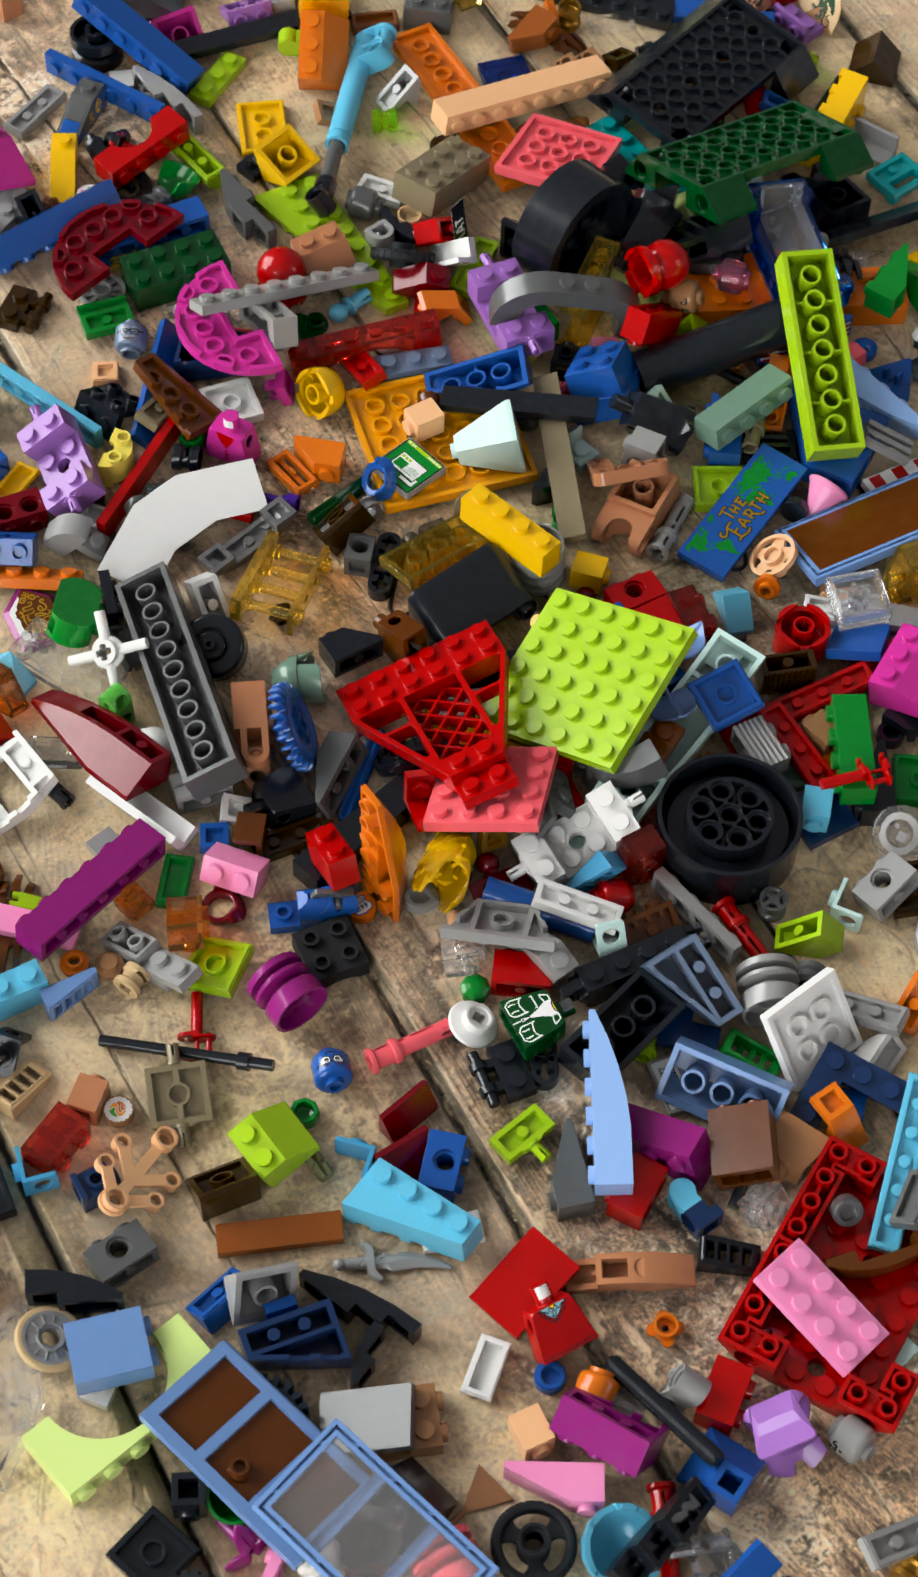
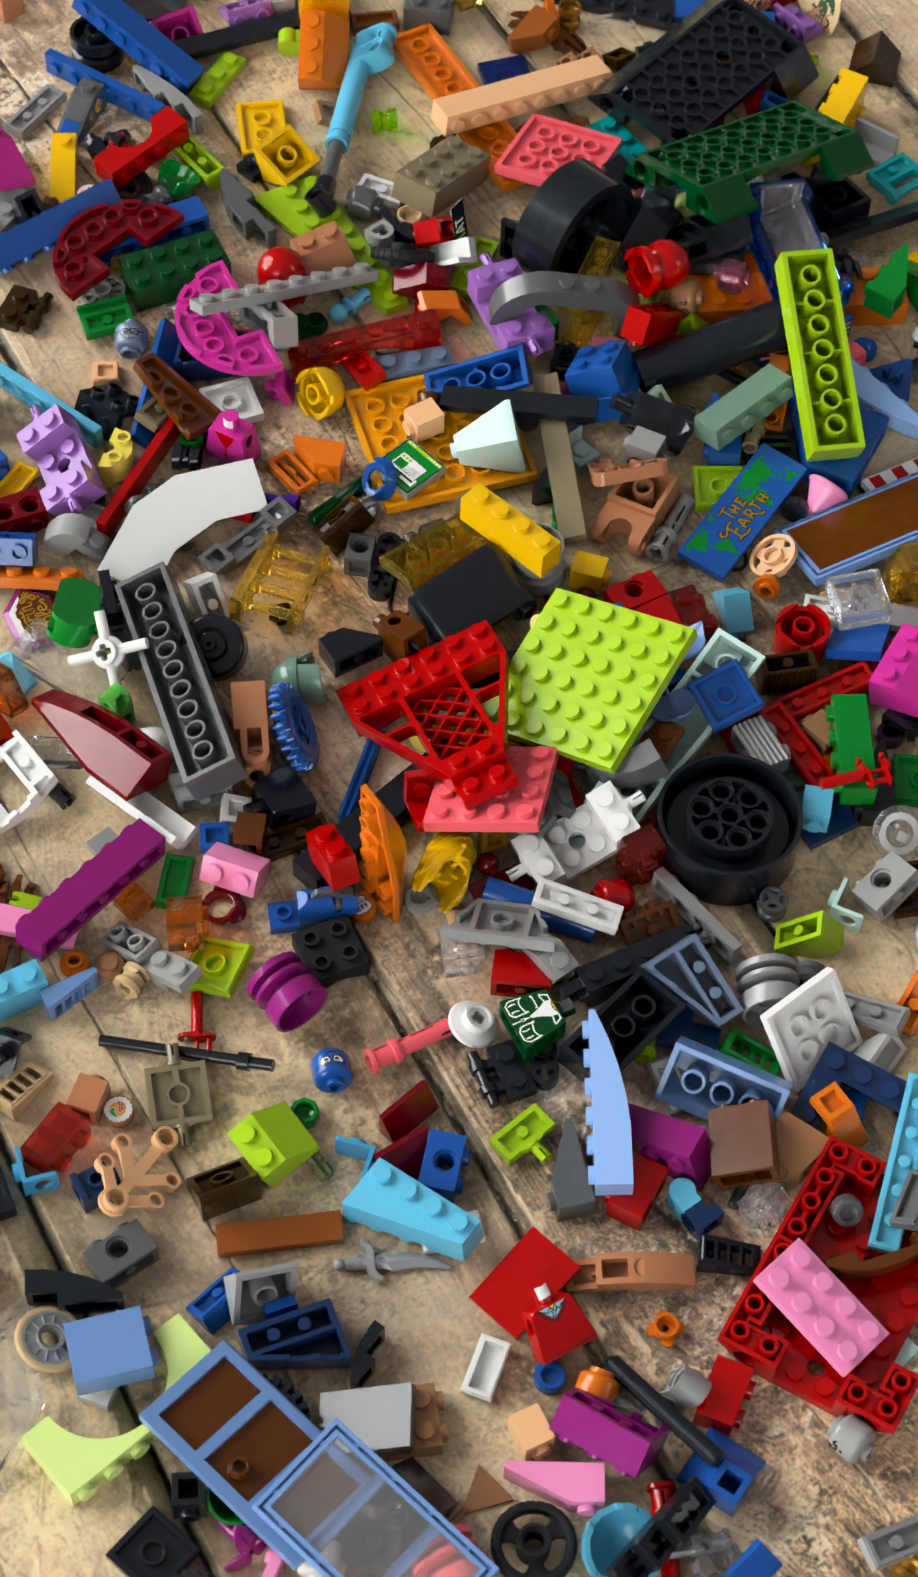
white tile [109,69,135,89] -> none
black slope [299,1269,422,1345] -> none
dark grey slope [315,731,369,819] -> none
black tile [373,736,427,777] -> none
light grey slope [374,64,421,117] -> none
green tile [460,974,490,1003] -> none
dark azure slope [565,850,627,892] -> none
light aqua bracket [592,919,628,957] -> none
red pin [711,896,769,957] -> none
medium lavender piece [743,1390,827,1477] -> none
light grey tile [863,419,914,466] -> none

